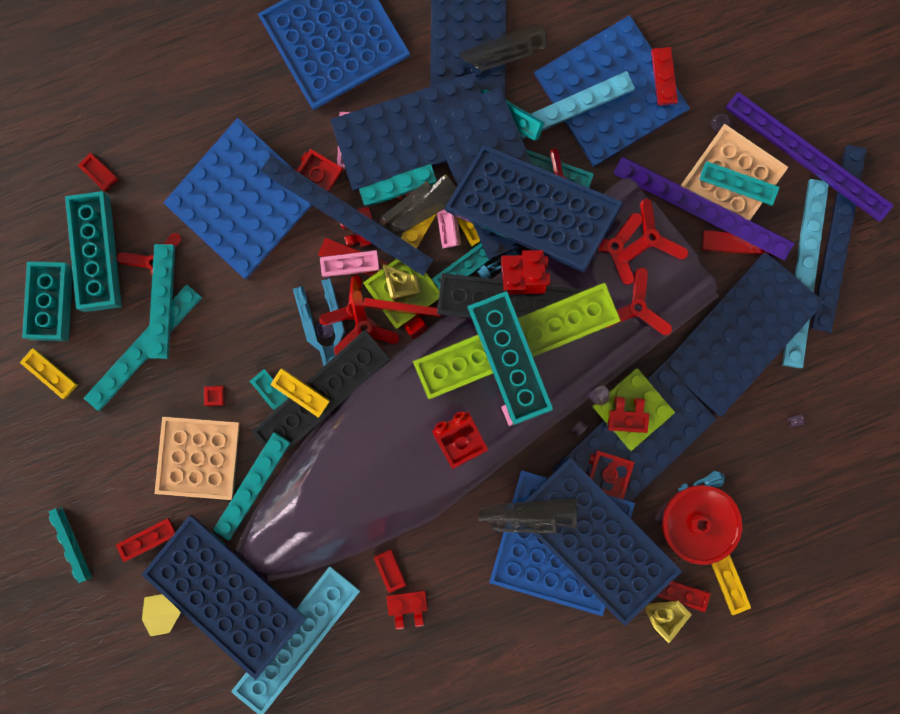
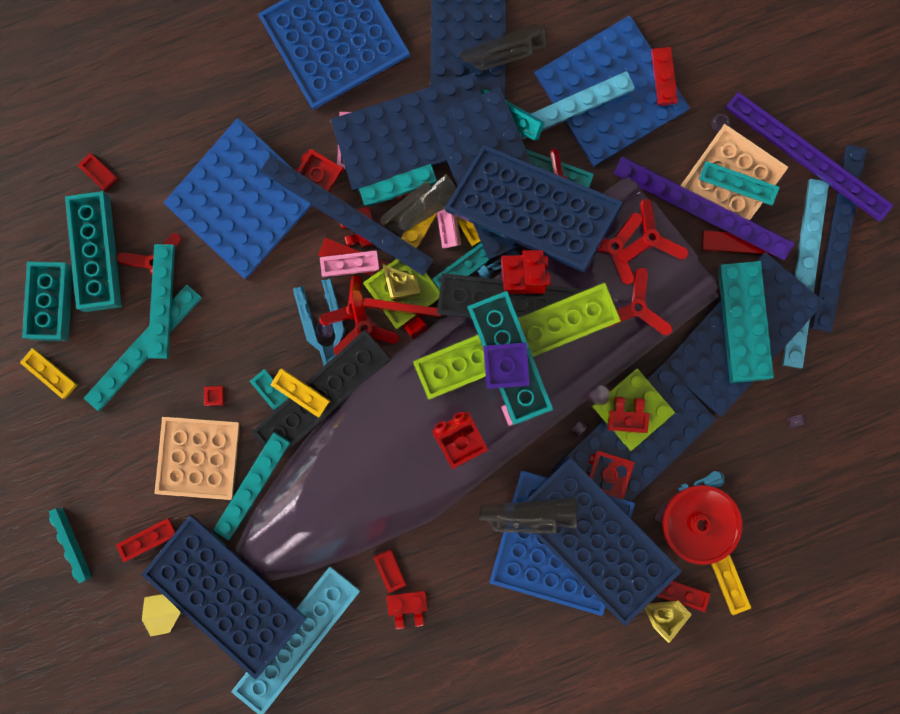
none -> dark purple plate [483,342,530,389]
none -> teal brick [718,261,774,383]

